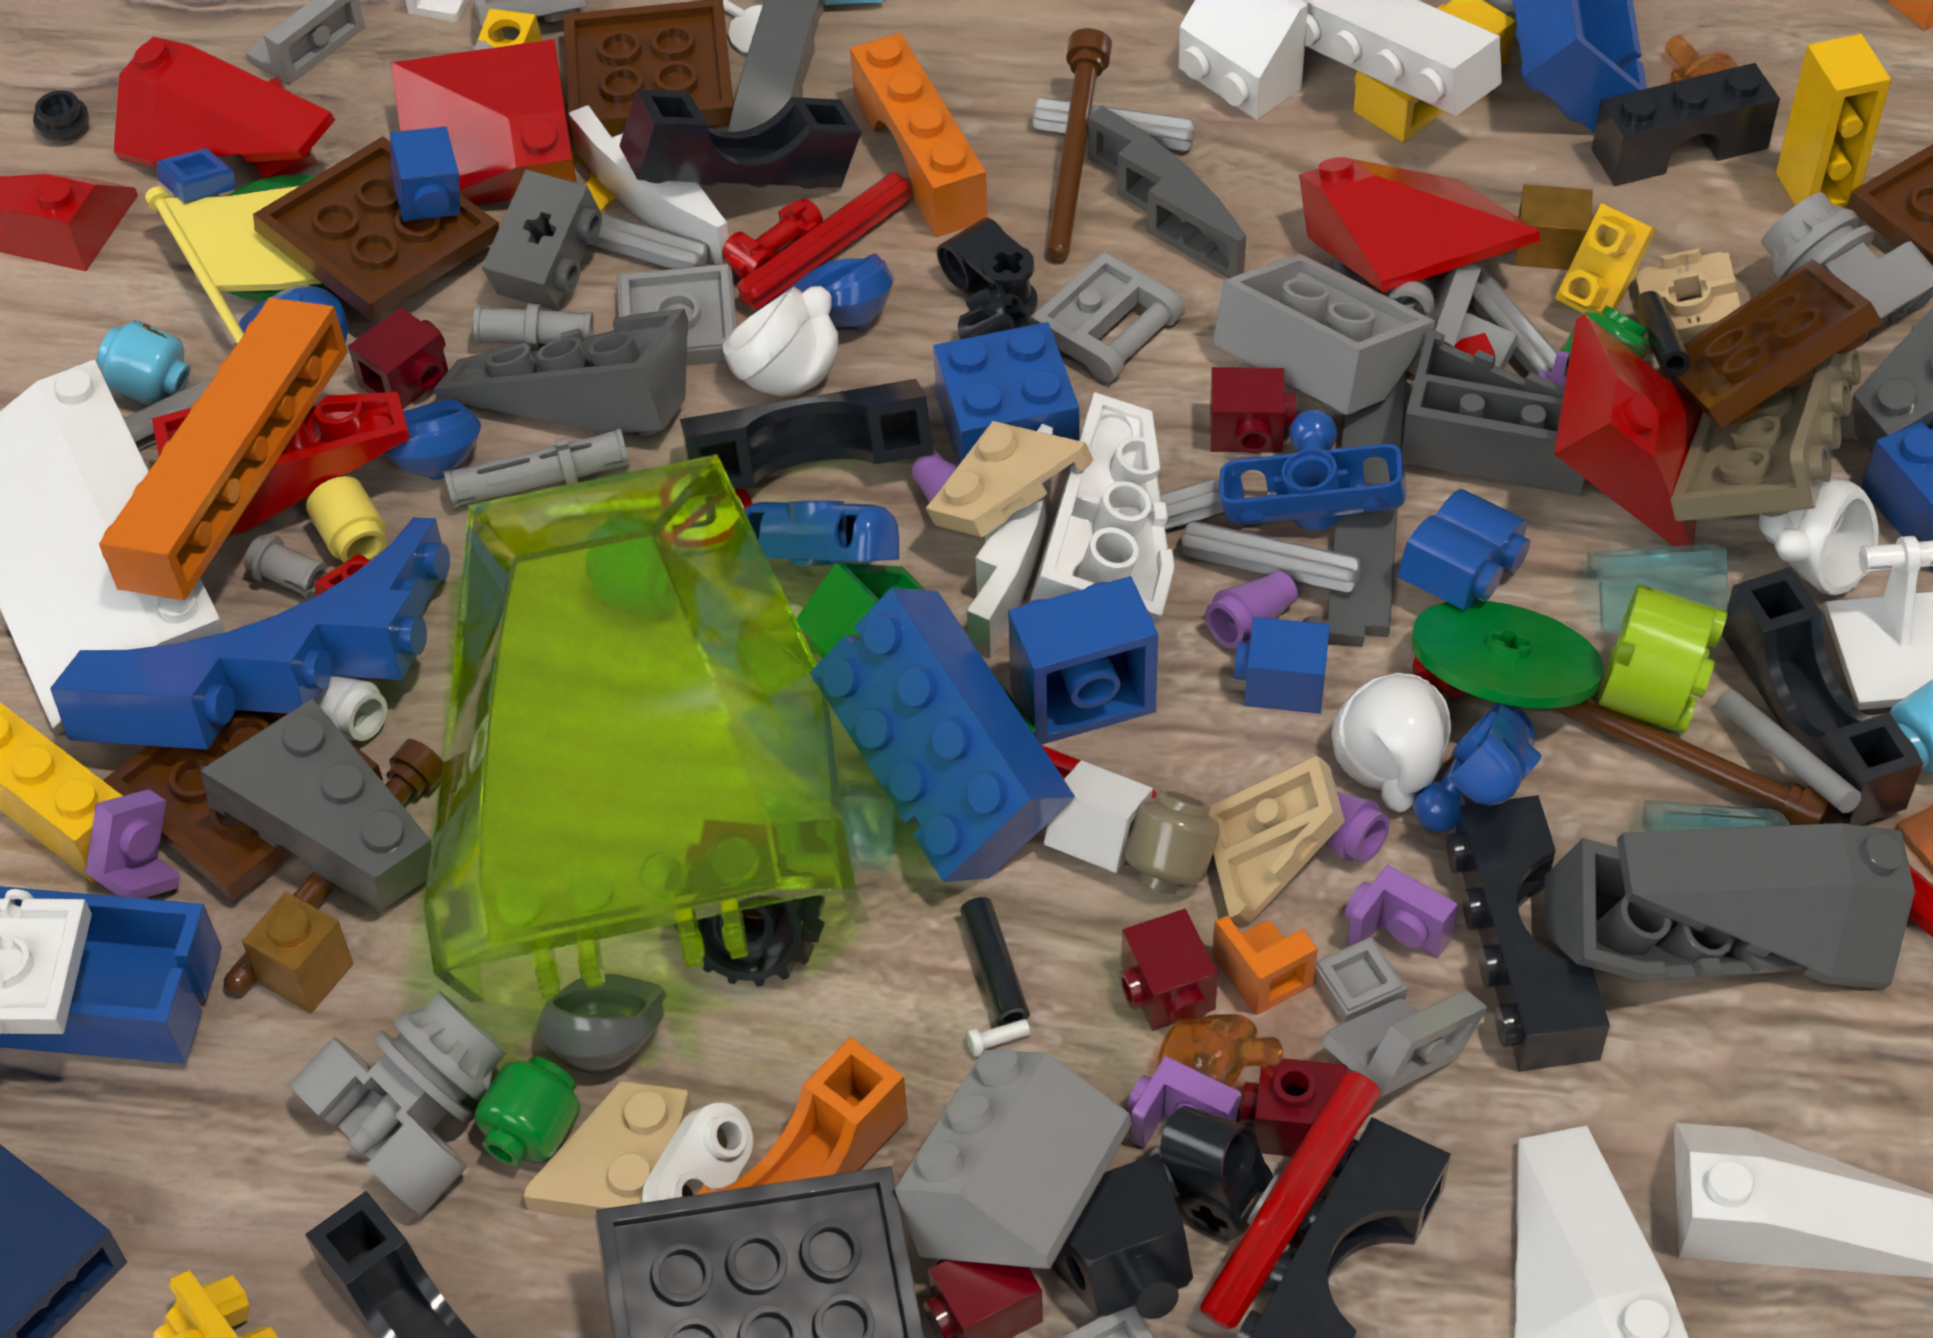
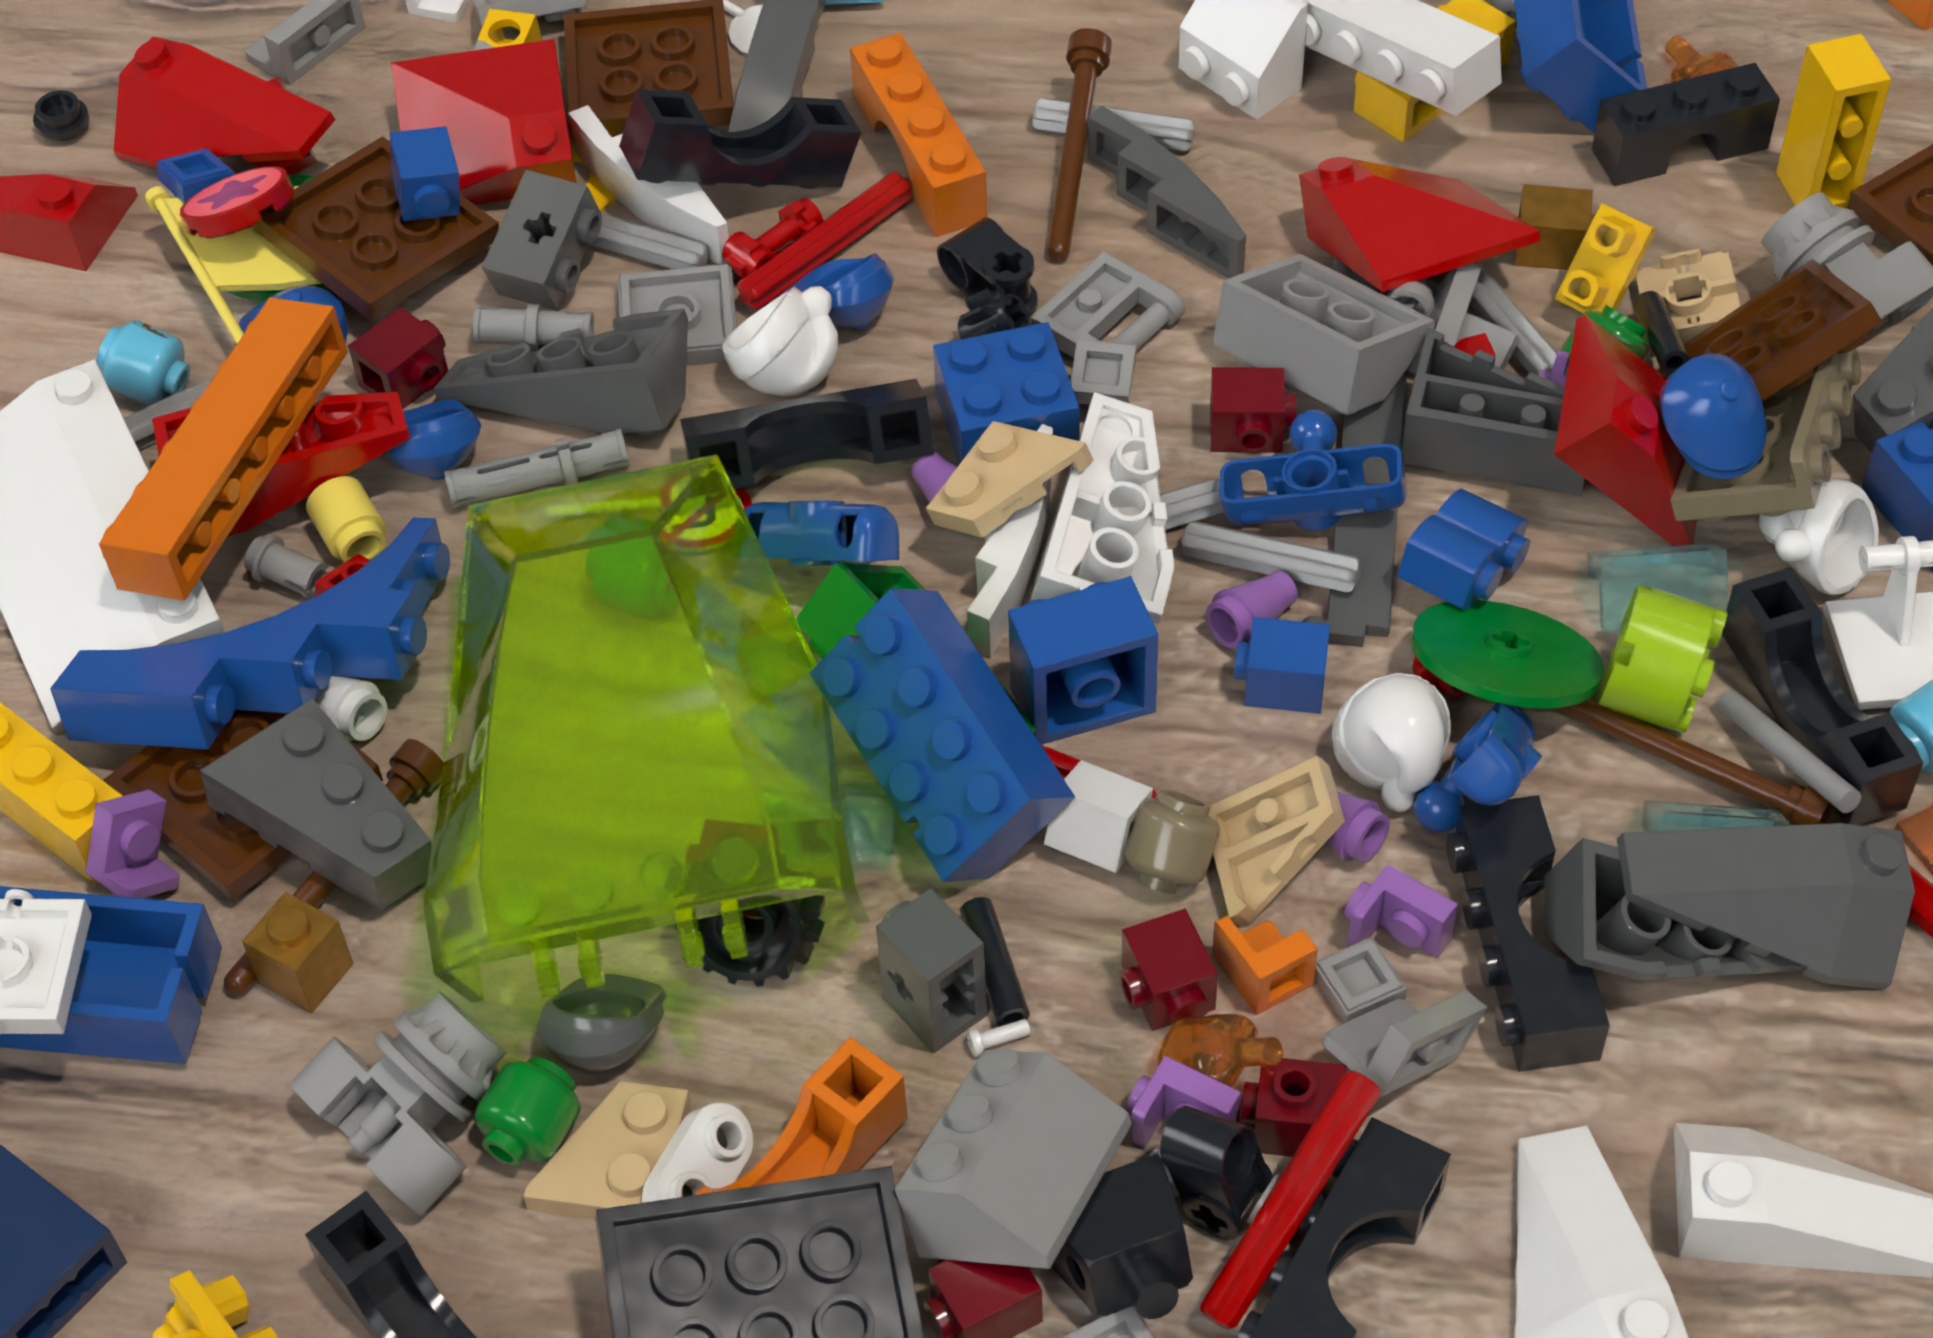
none -> tile [179,166,294,238]
none -> dark grey brick [876,888,987,1054]
none -> light grey tile [1070,339,1136,405]
none -> blue hat [1660,354,1767,480]

